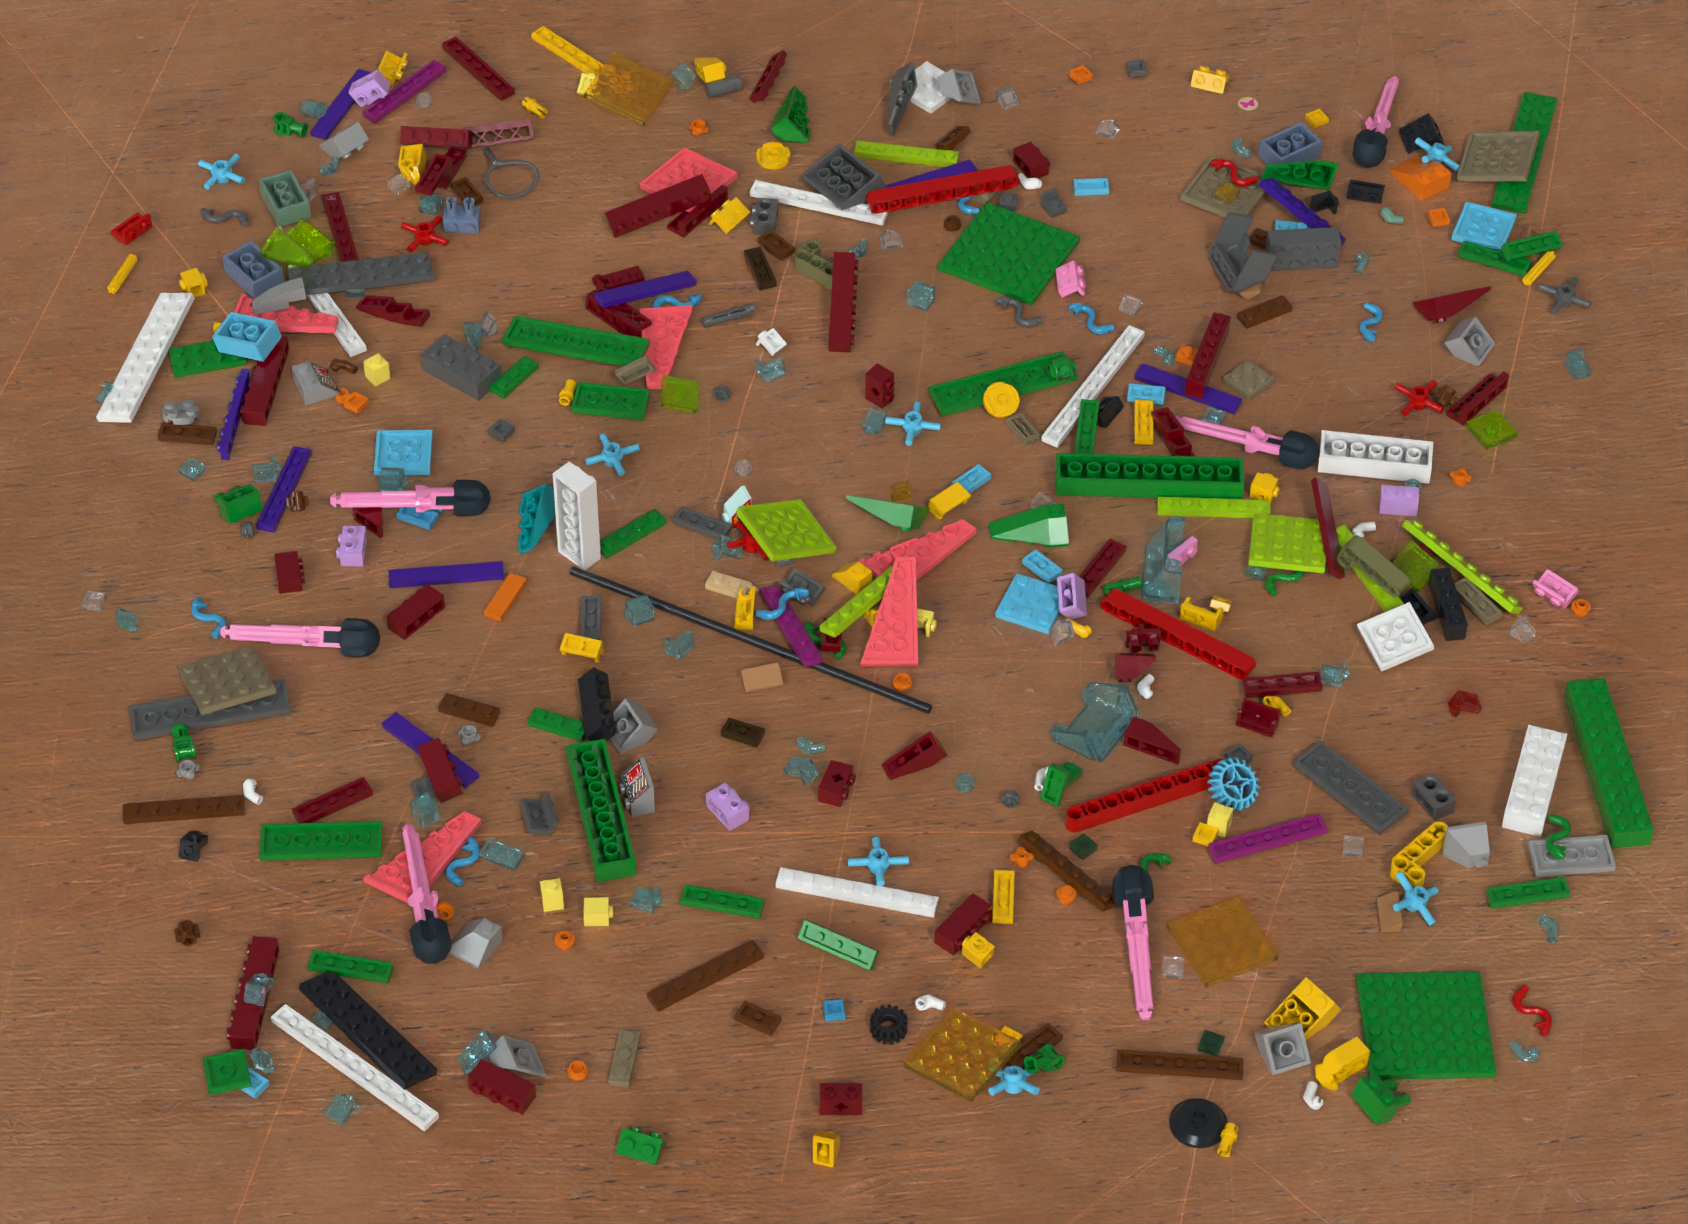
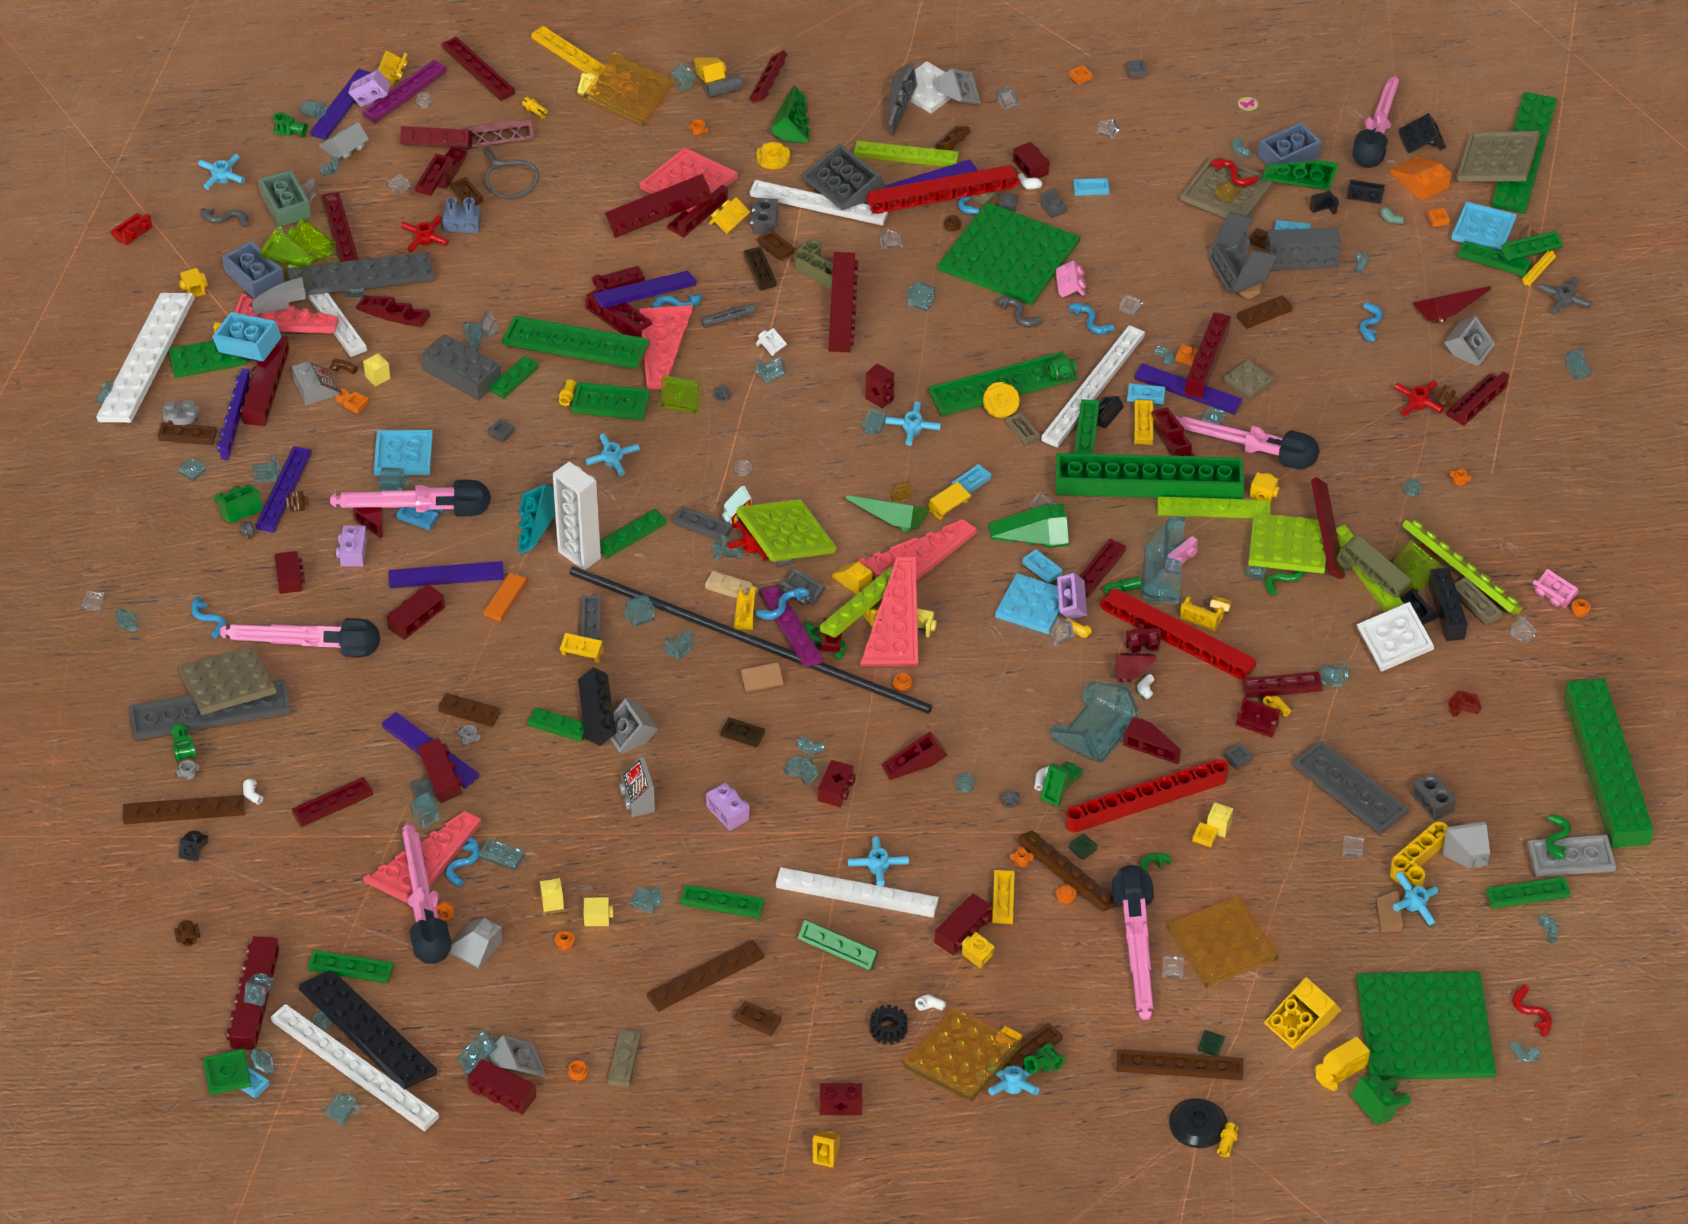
yellow axle [107,254,138,294] -> none
green plate [259,821,383,861] -> none
yellow piece [398,144,427,185] -> none
clear light blue bracket [419,195,443,215] -> none
dark grey bracket [520,793,558,836] -> none
green brick [566,739,636,883] -> none
dark tan tile [615,355,656,386] -> none
green bracket [615,1126,667,1165] -> none
dark azure tile [823,999,846,1022] -> none
clear light blue arm [848,239,868,258] -> none
yellow bracket [1191,66,1230,94] -> none
medium azure gear [1207,758,1261,811] -> none
magenta plate [1208,814,1327,864] -> none
light grey slope [1254,1023,1311,1075] -> none
dark purple plate [1259,178,1346,245] -> none
white arm [1303,1081,1323,1110] -> none
yellow tile [1305,109,1329,128] -> none
white brick [1318,430,1433,484] -> none
white arm [1352,521,1376,538] -> none
lavender brick [1379,485,1419,516] -> none
medium azure bar [1415,137,1460,171] -> none
clear neon green plate [1466,410,1518,450] -> none
white brick [1502,725,1567,837] -> none

